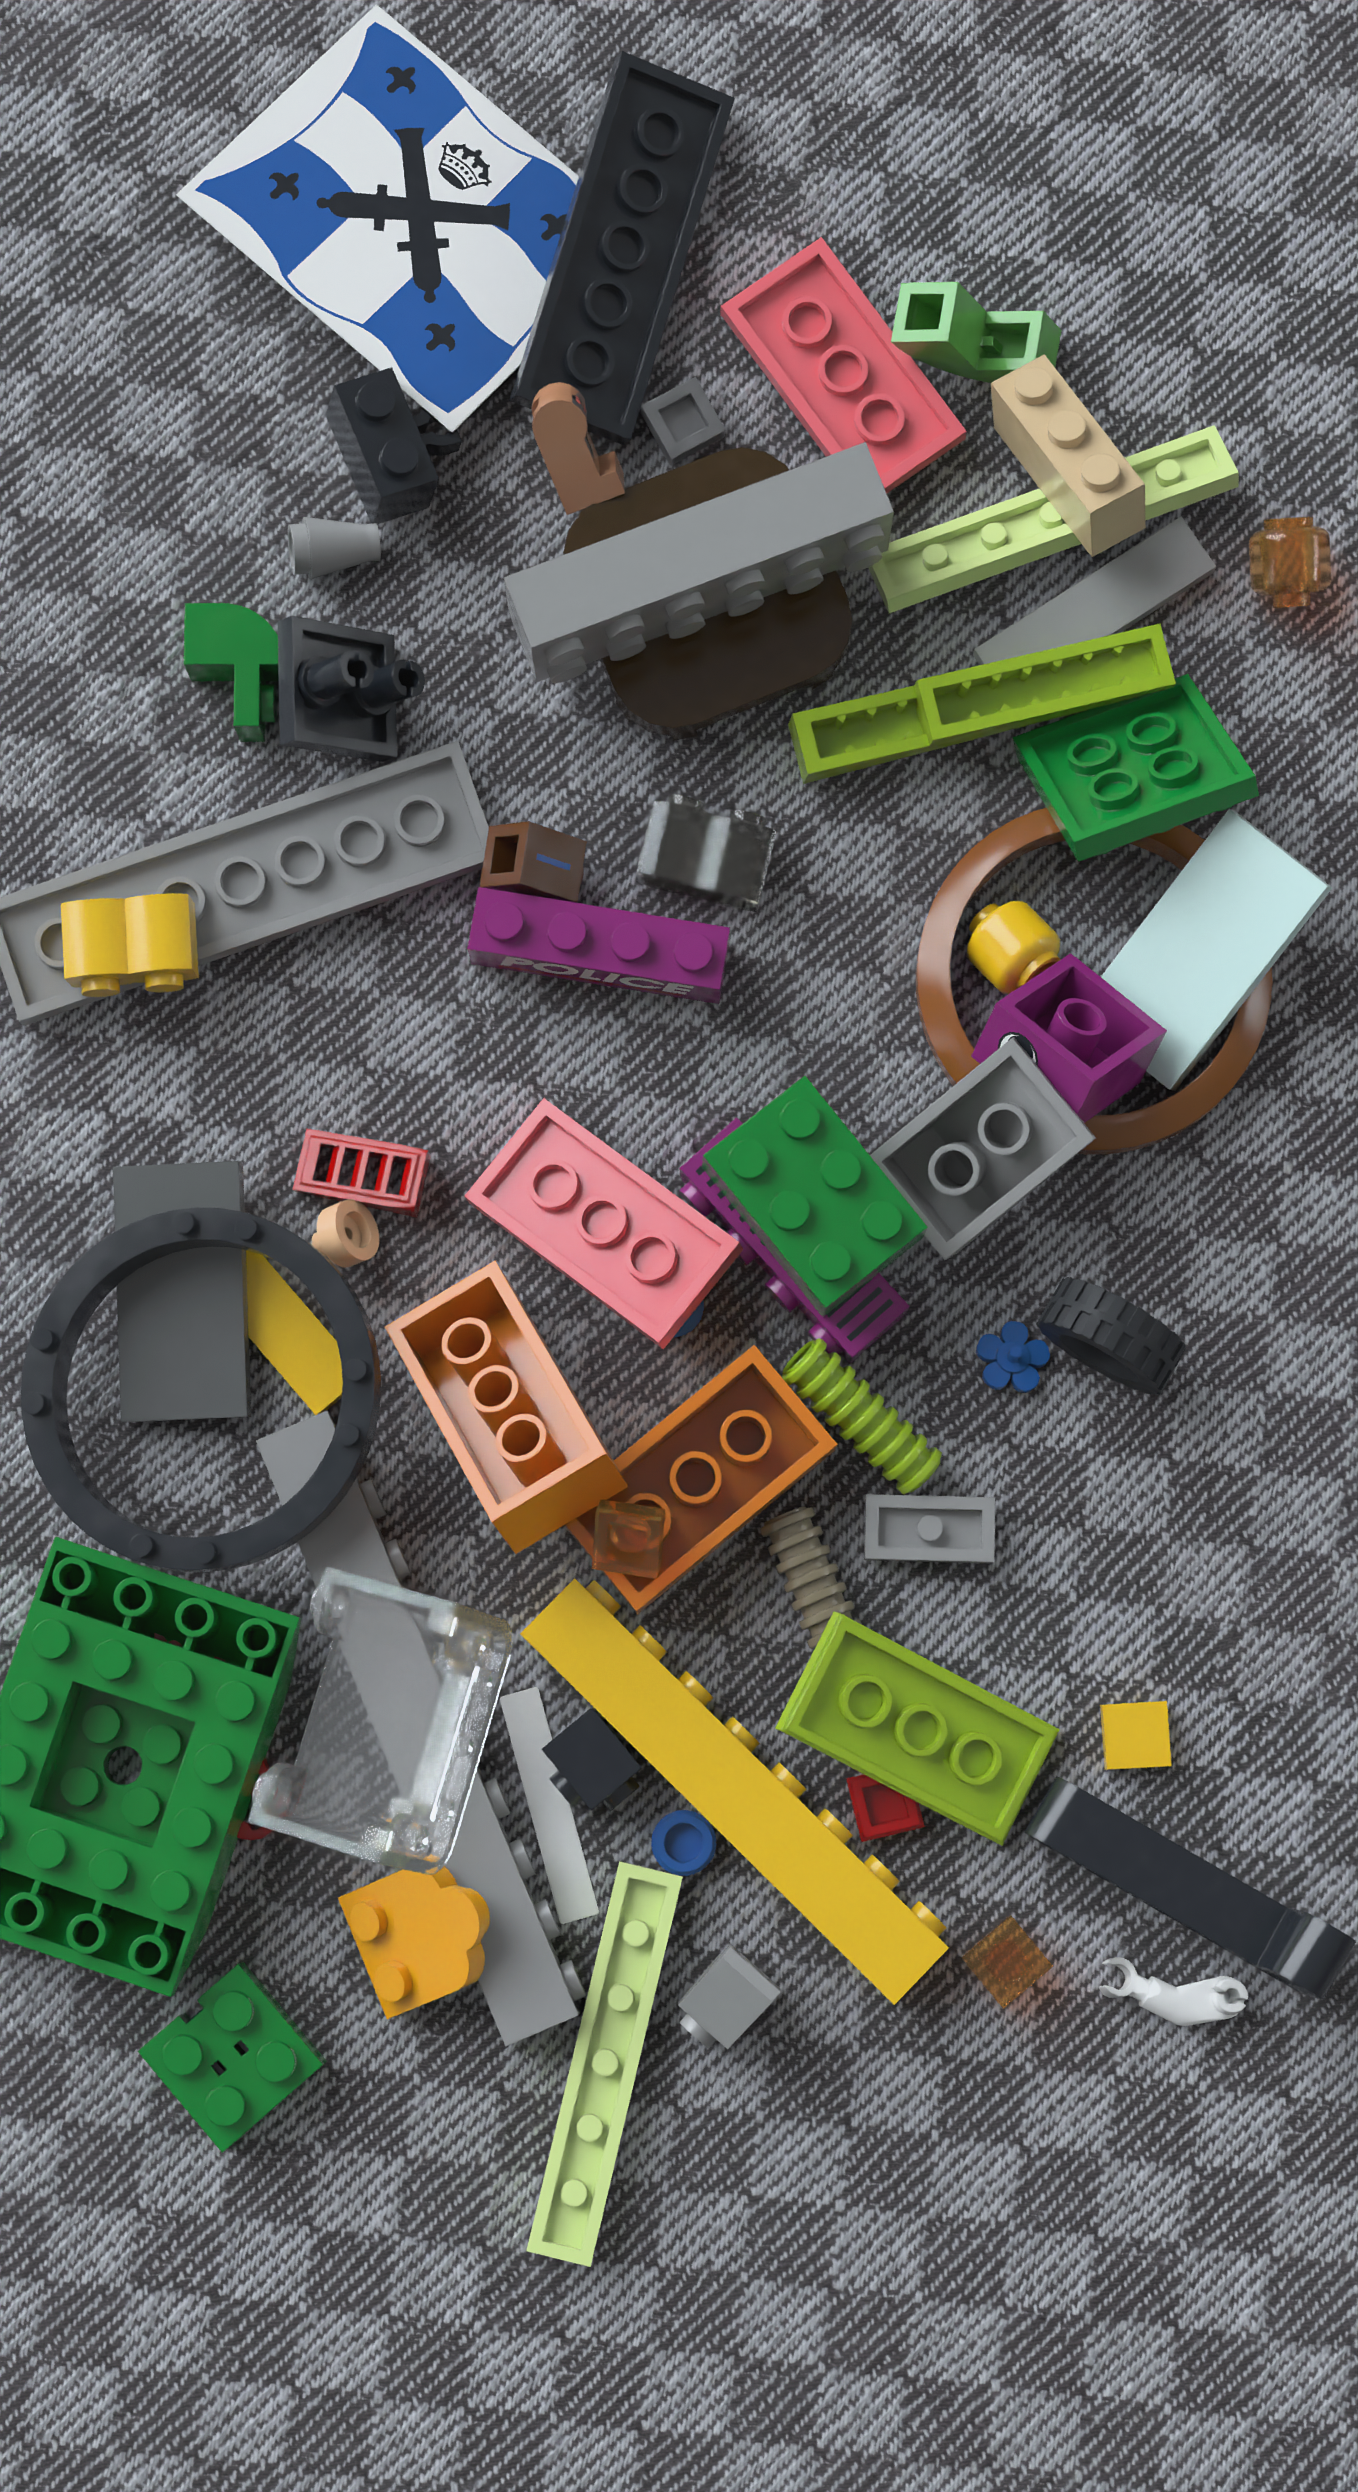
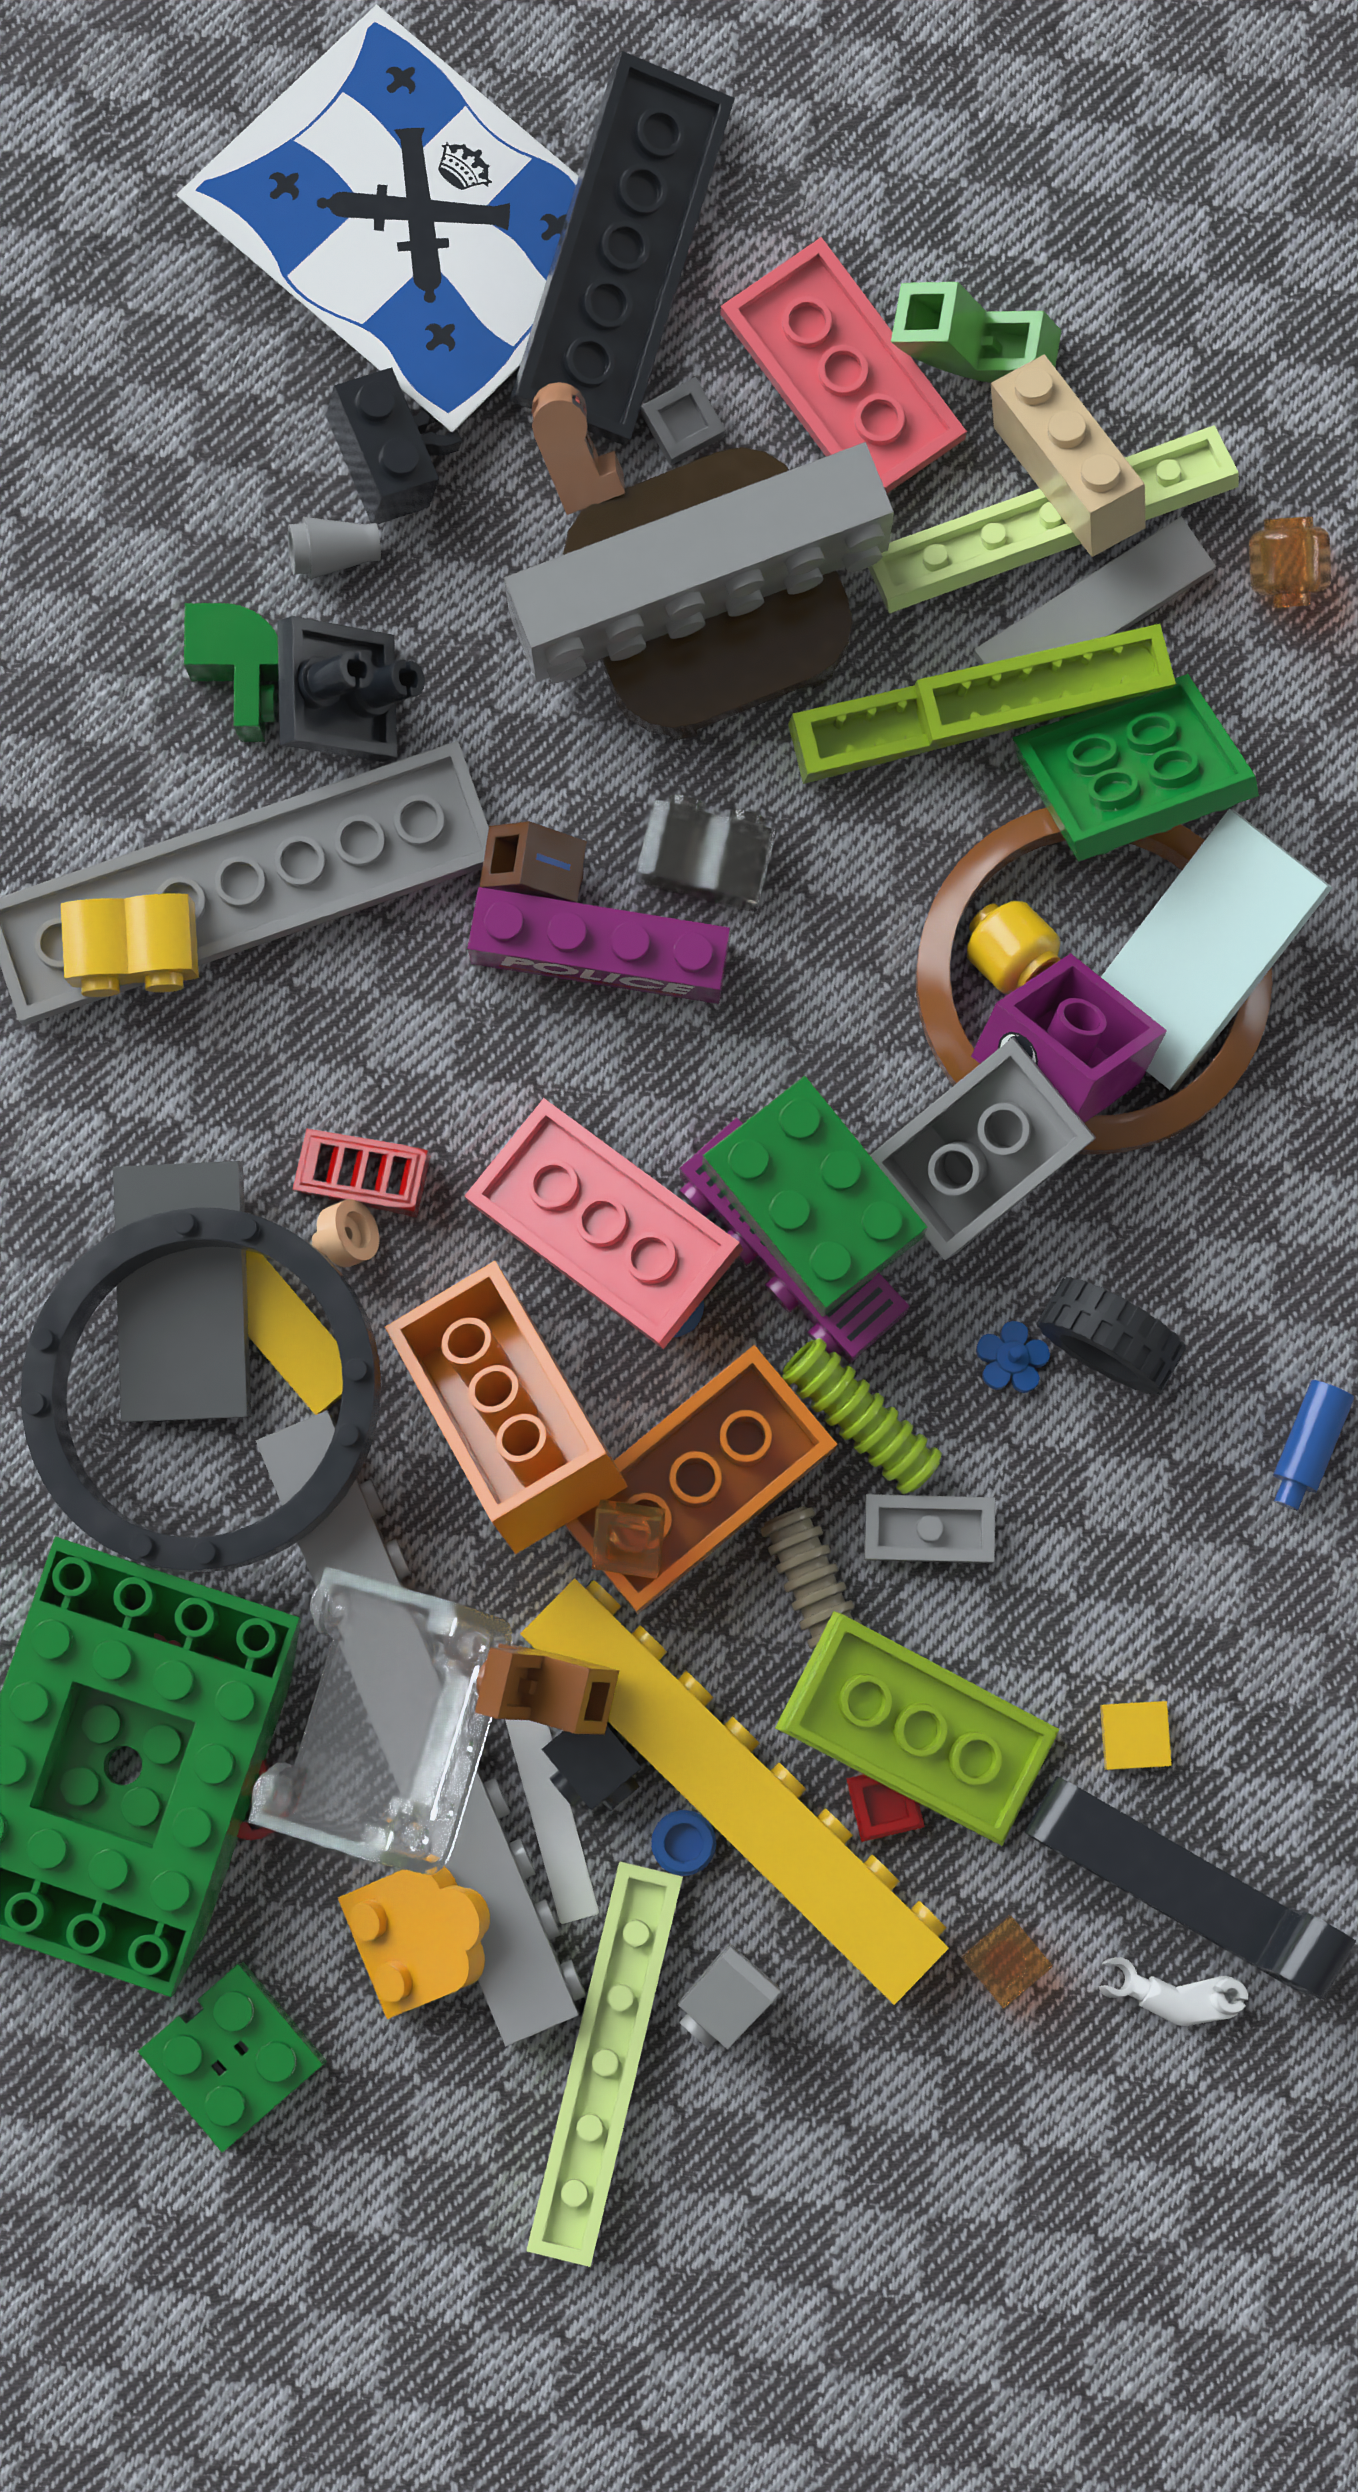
none -> dark orange brick [475,1643,620,1735]
none -> blue cylinder [1273,1380,1355,1511]

